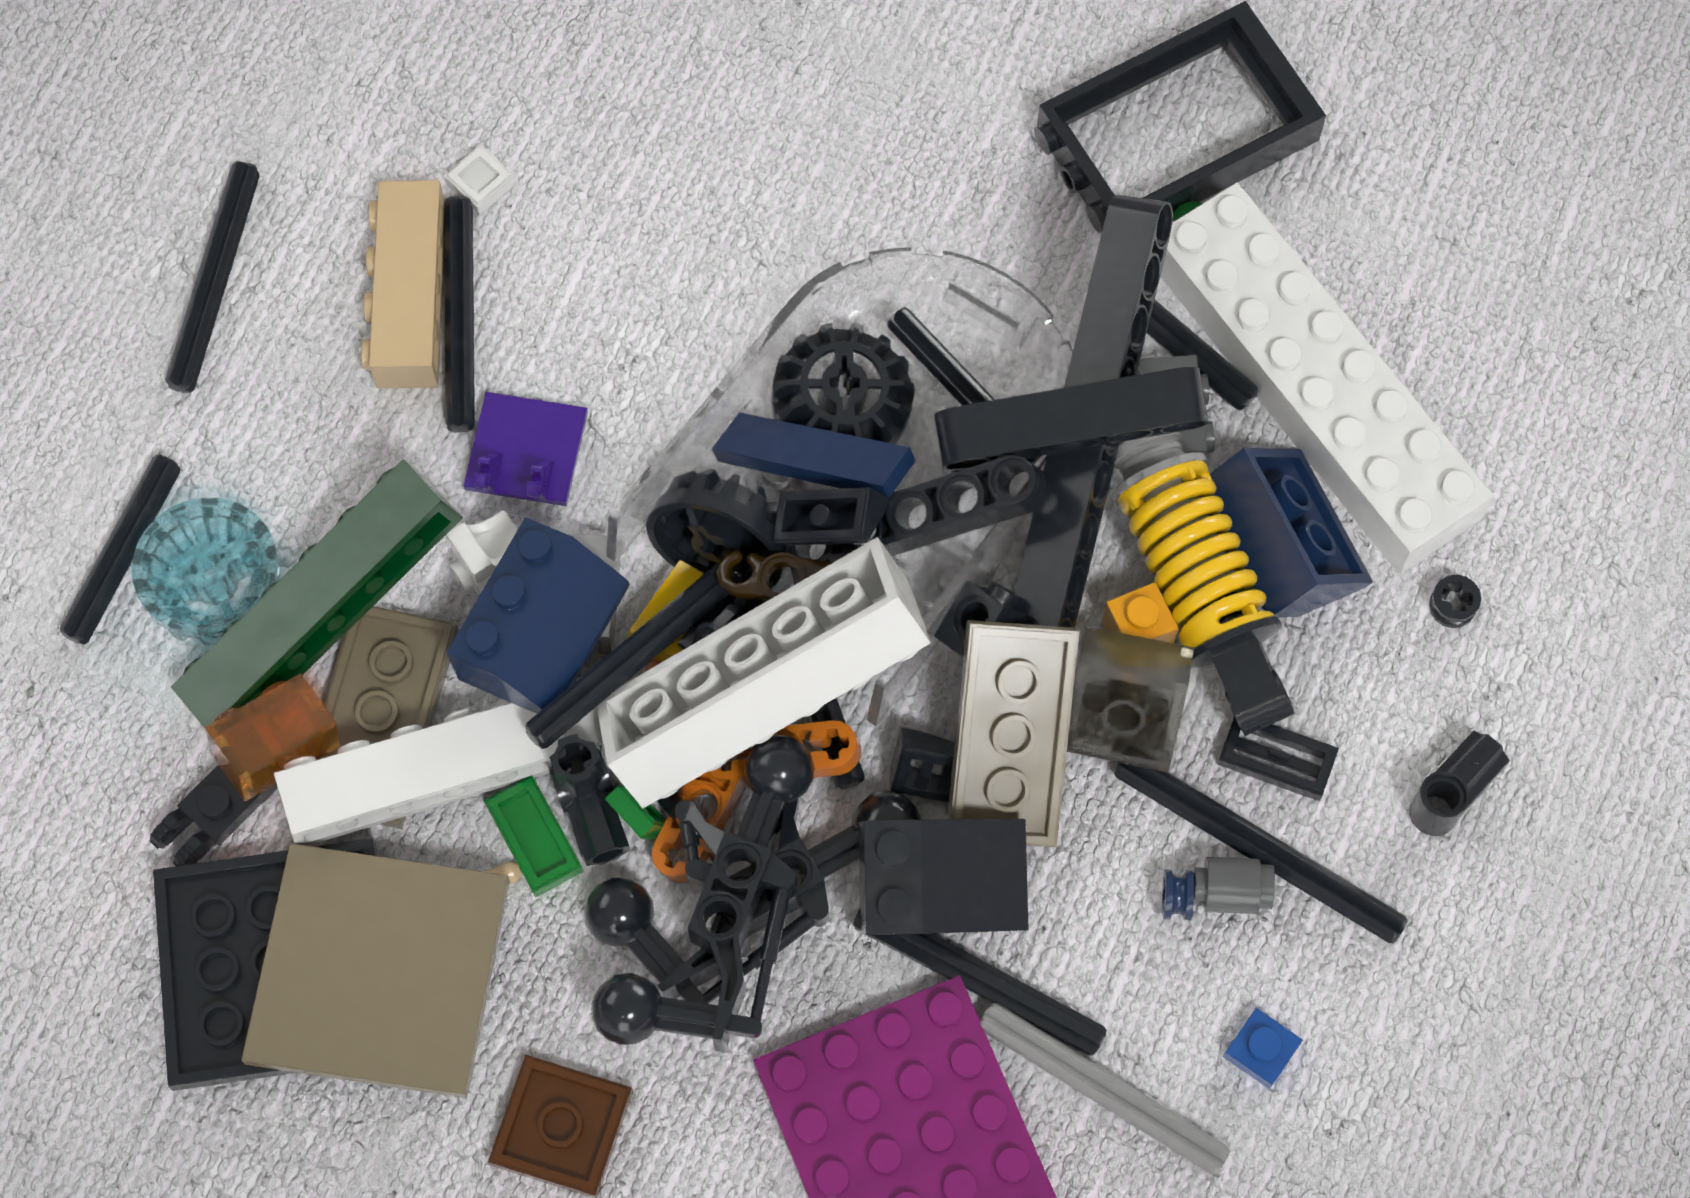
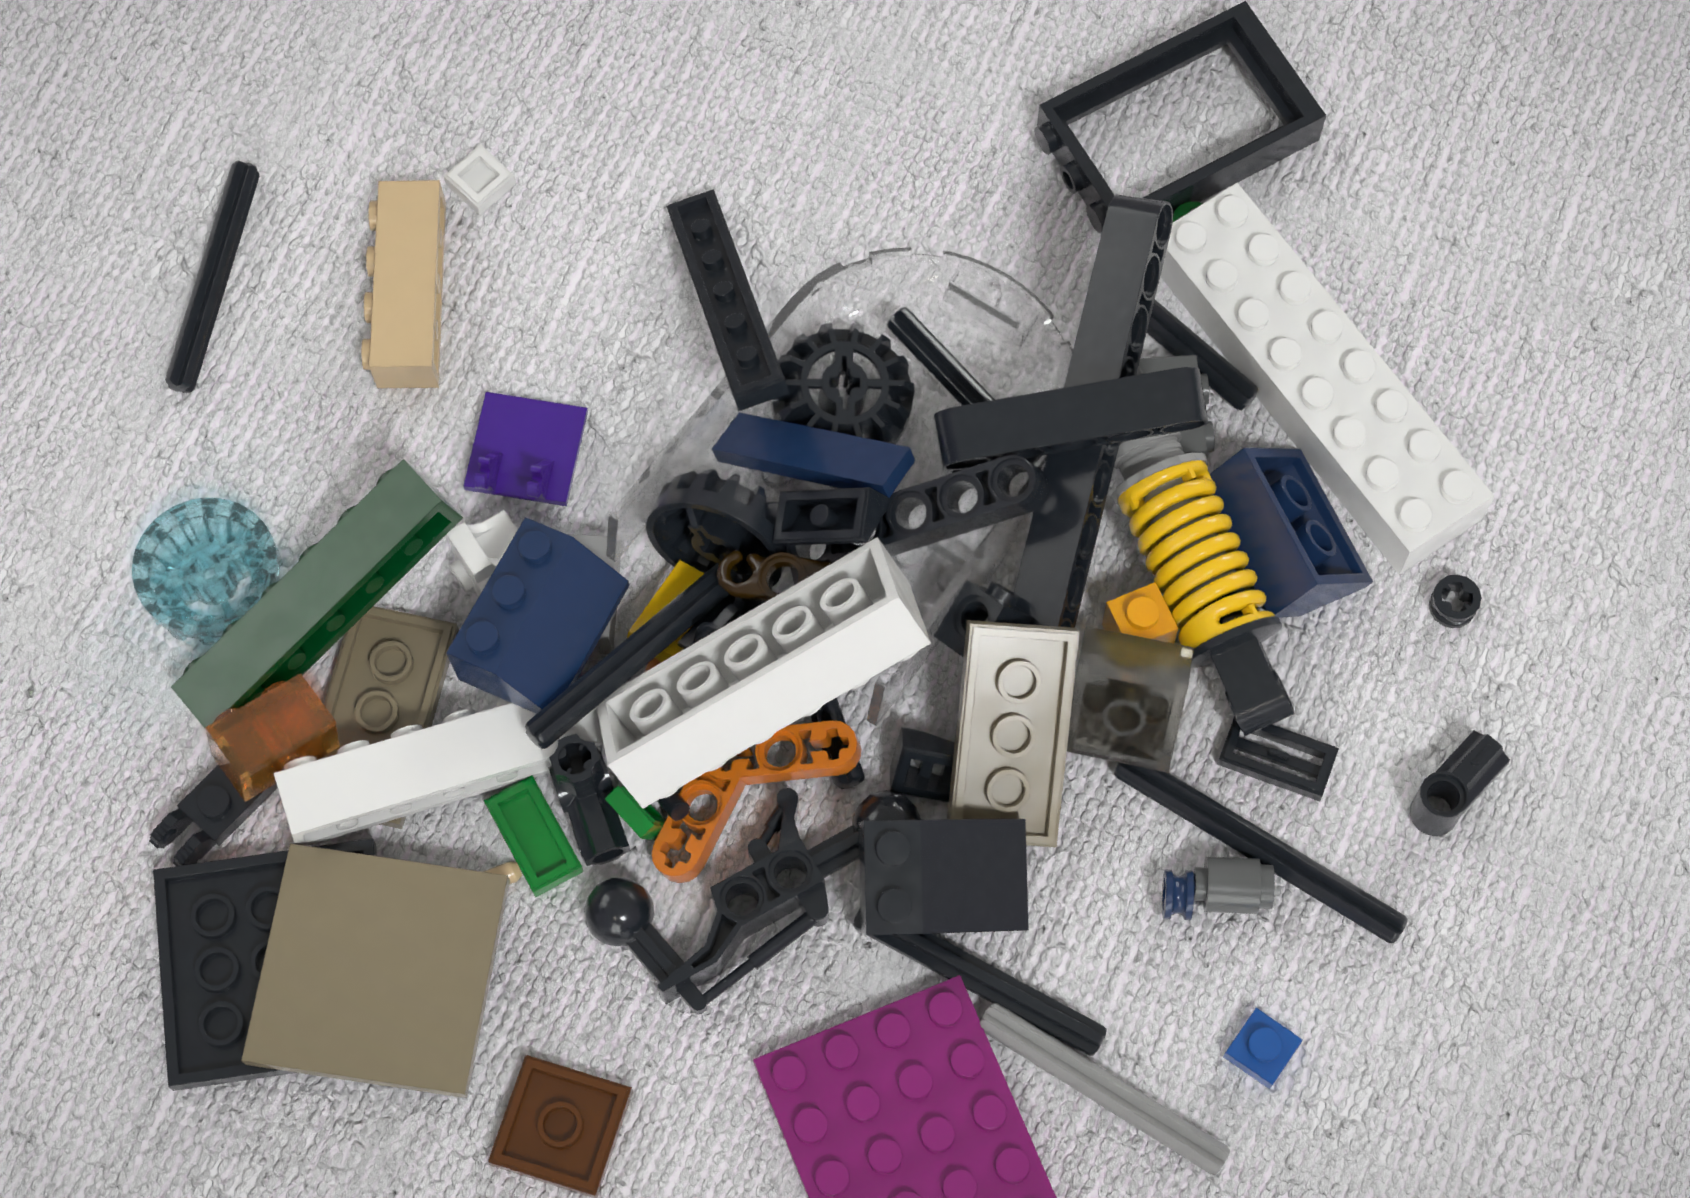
black axle [60,454,180,645] -> none
black axle [444,196,475,433] -> none
black piece [591,735,815,1052] -> none
none -> black tile [666,189,789,411]

